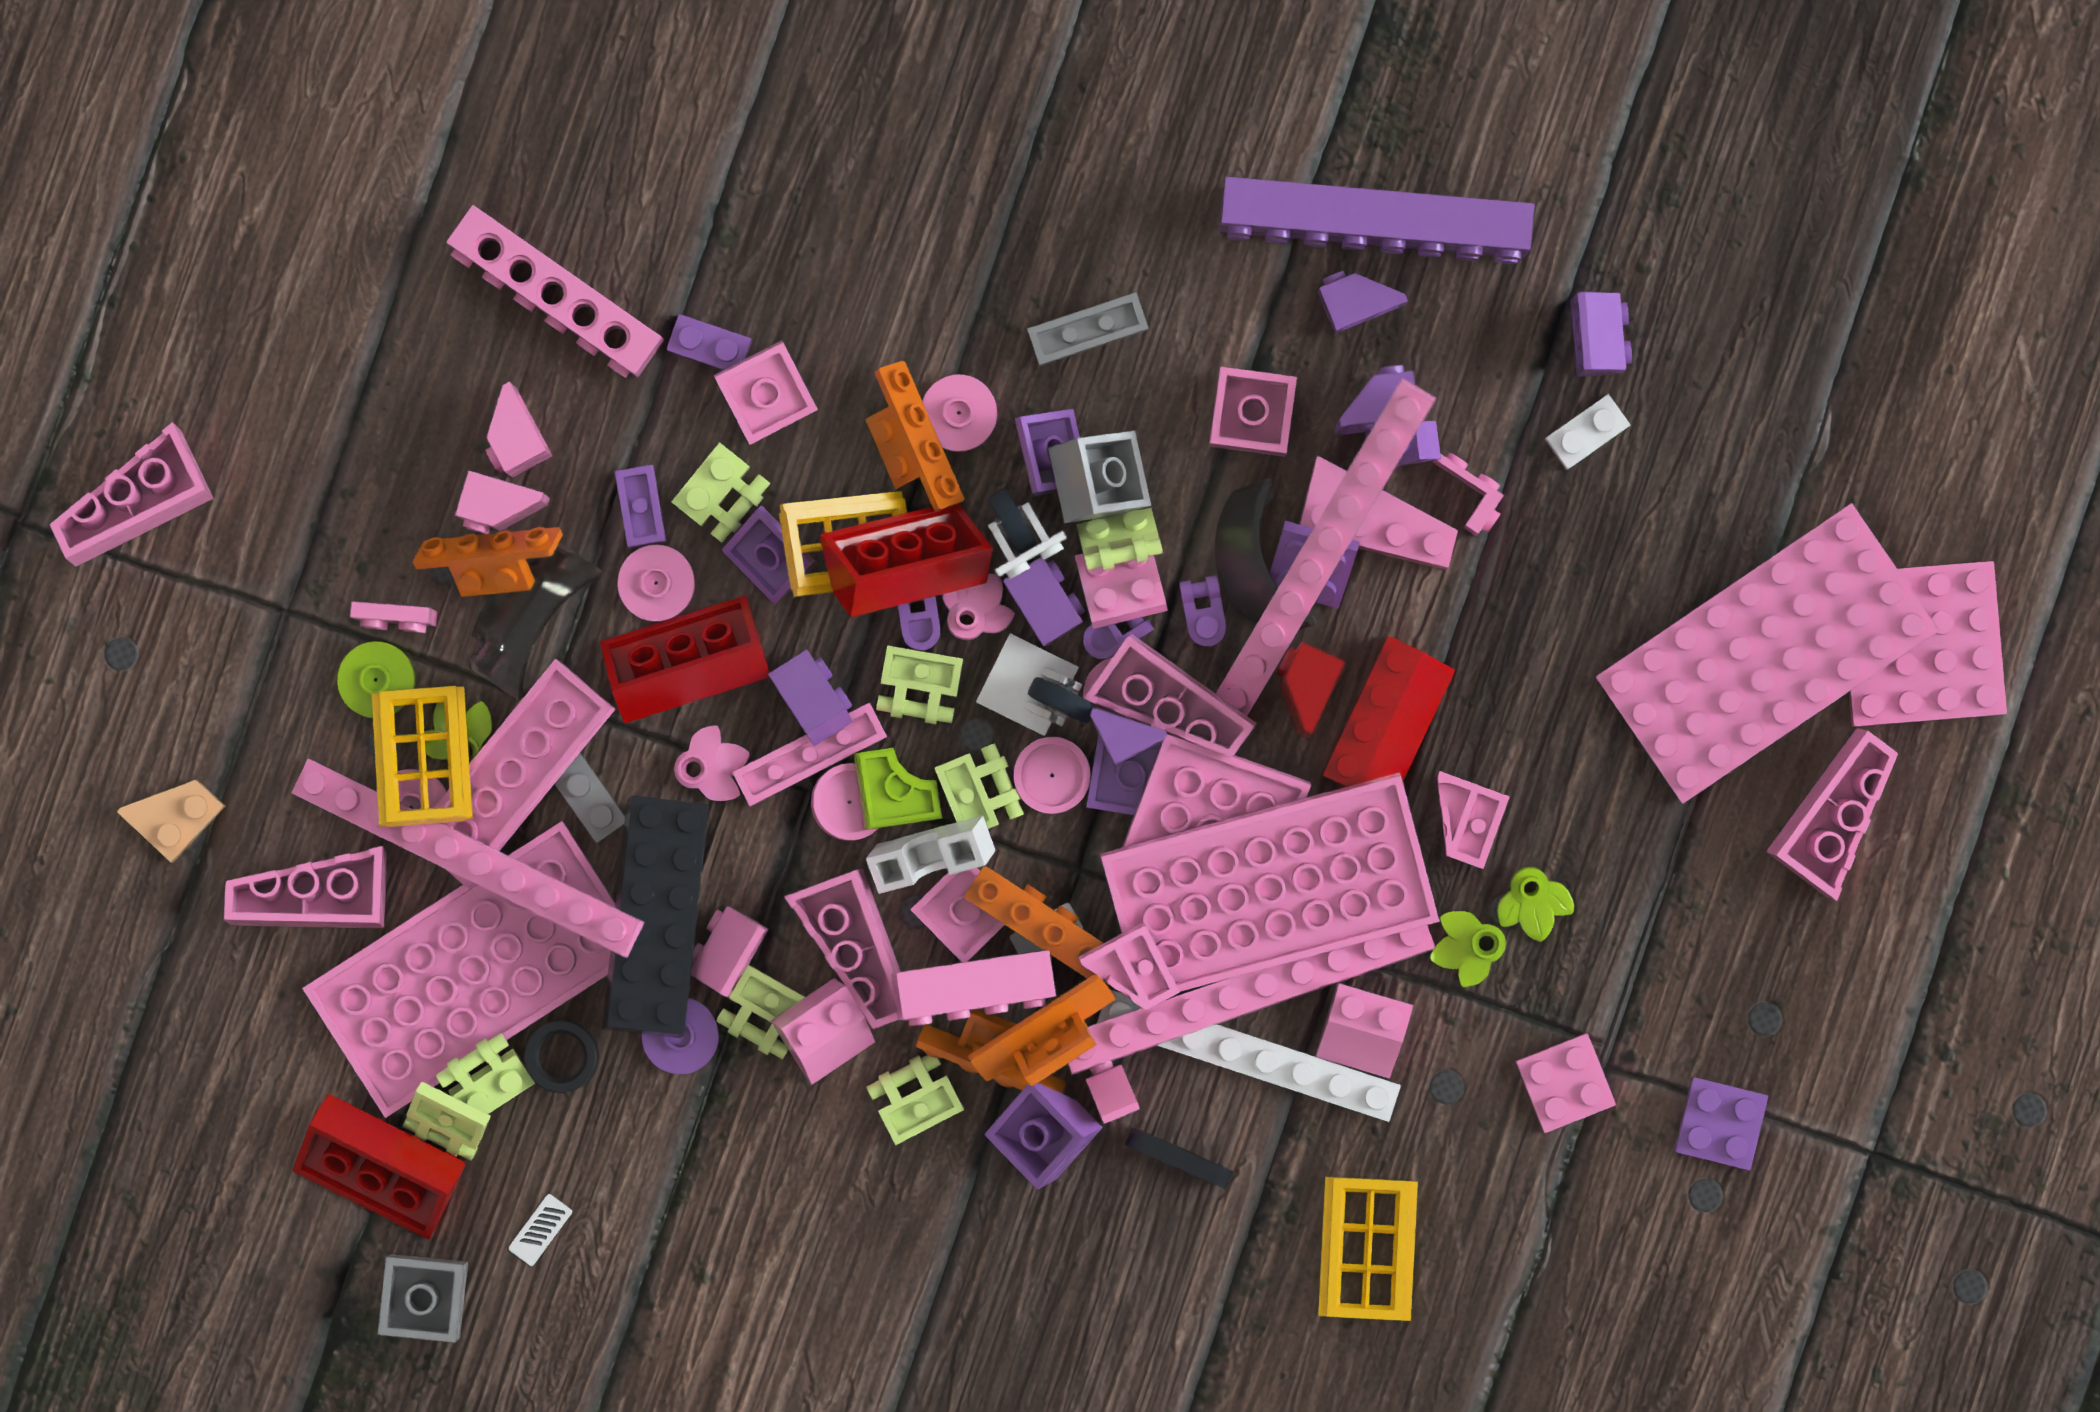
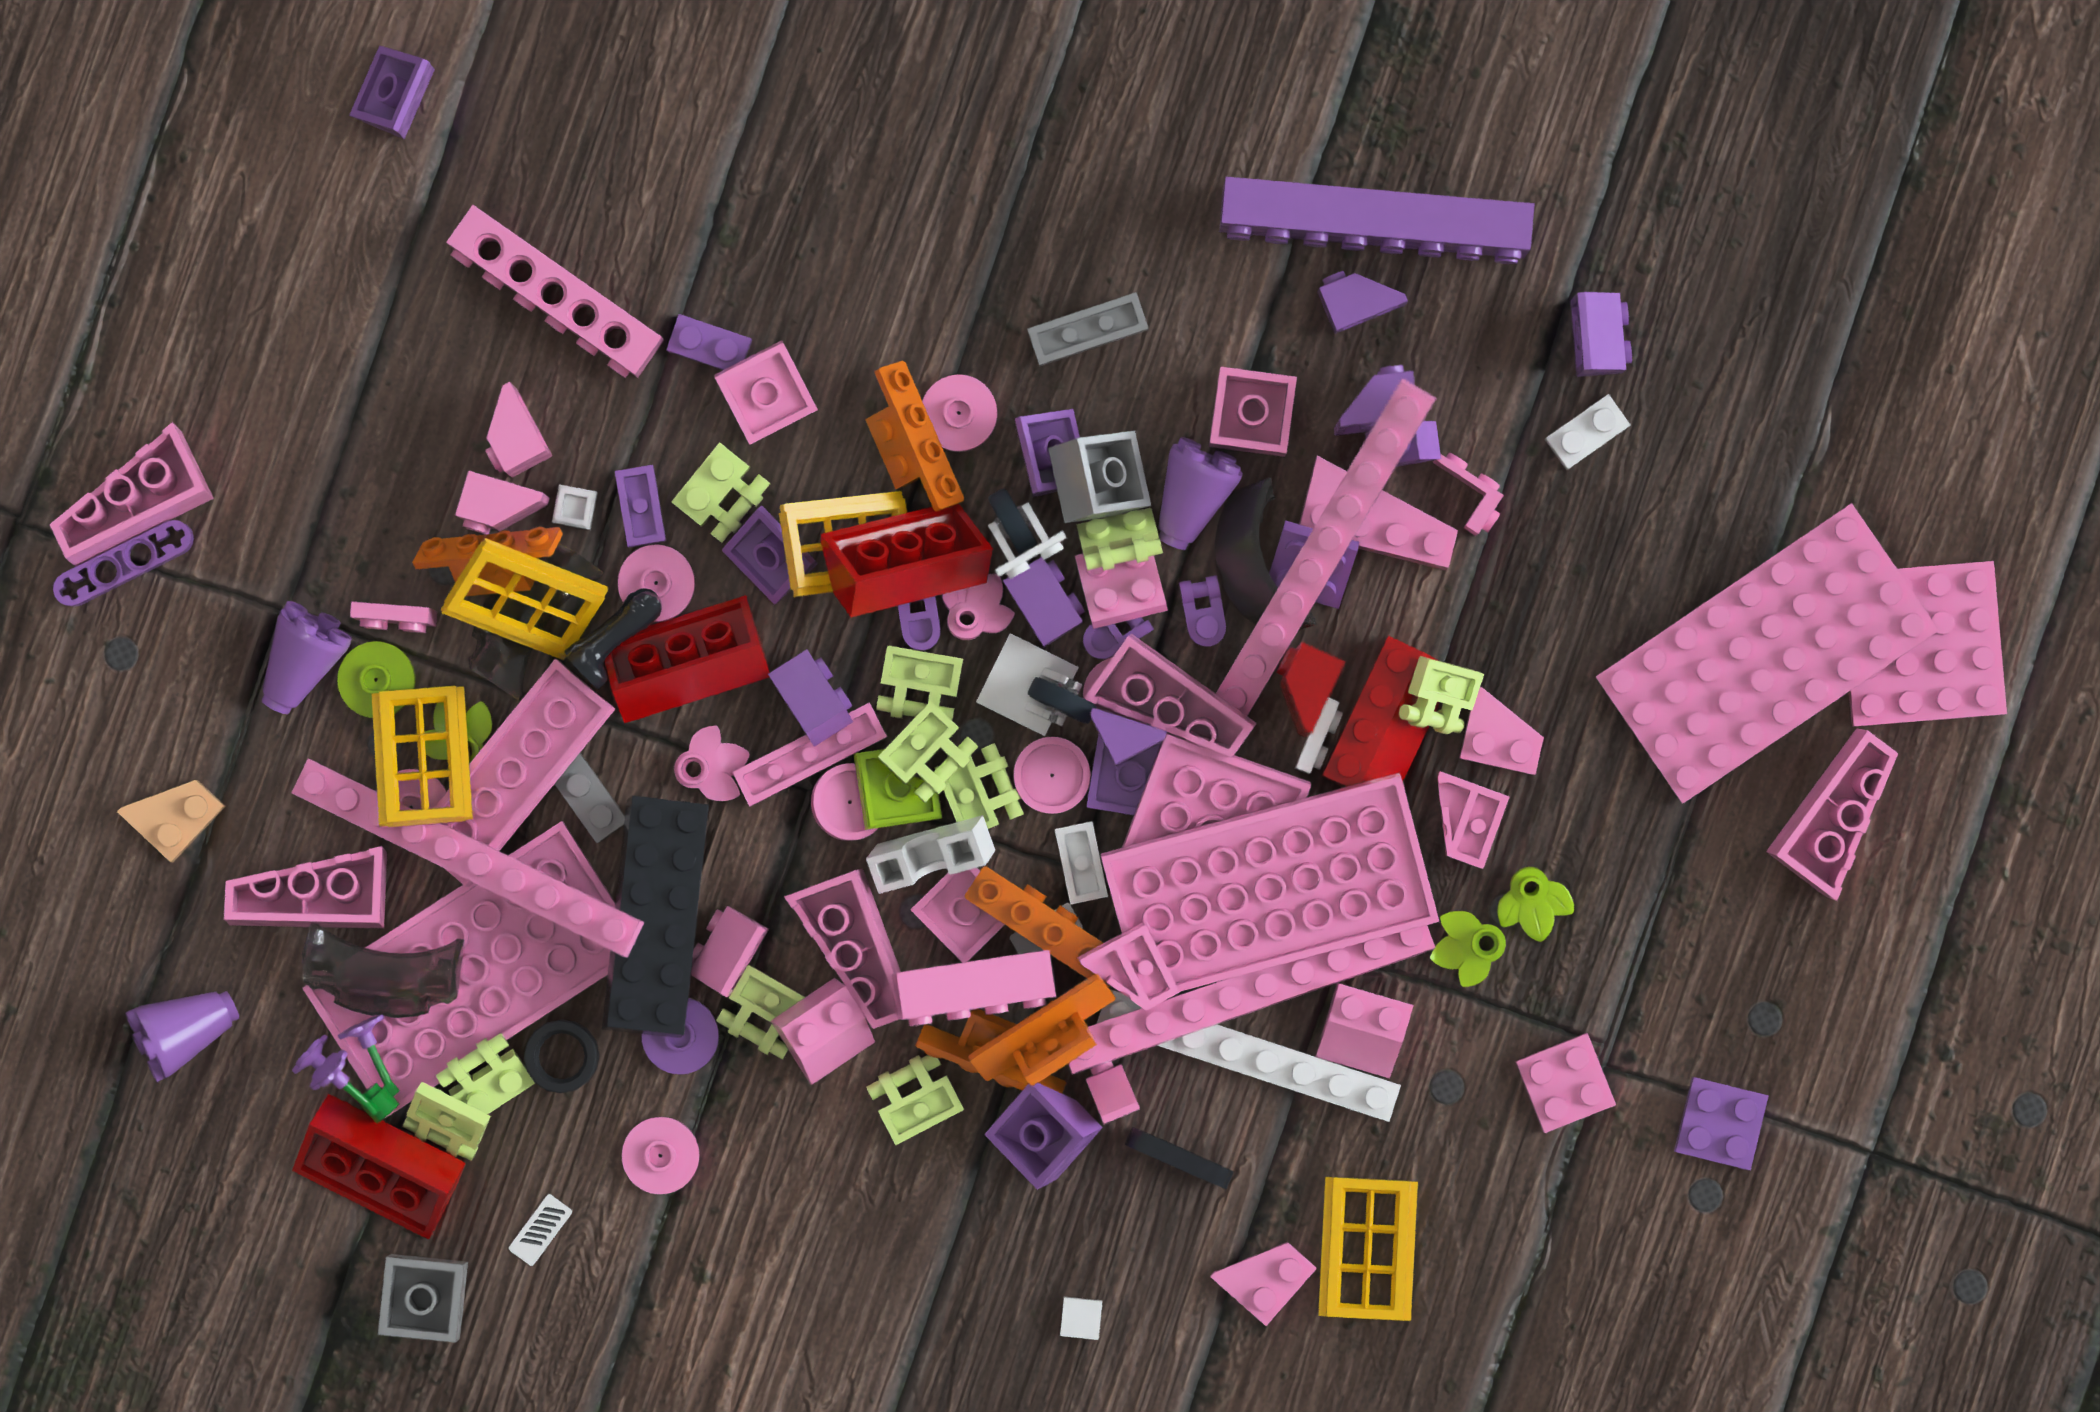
none -> medium lavender beam [53,520,194,607]
none -> medium lavender cone [125,991,239,1082]
none -> medium lavender cone [262,601,352,714]
none -> plant [292,1014,400,1123]
none -> clear smoke windscreen [302,923,464,1018]
none -> medium lavender slope [349,45,435,139]
none -> yellow piece [441,538,608,660]
none -> white tile [552,485,598,530]
none -> black piece [564,588,662,690]
none -> bright pink piece [622,1117,700,1194]
none -> yellowish green plate [878,701,978,803]
none -> white plate [1055,821,1108,905]
none -> white tile [1060,1297,1102,1340]
none -> medium lavender cone [1158,437,1243,550]
none -> bright pink wing [1210,1242,1317,1326]
none -> white plate [1294,698,1343,774]
none -> yellowish green plate [1399,656,1484,734]
none -> bright pink wing [1459,687,1544,775]

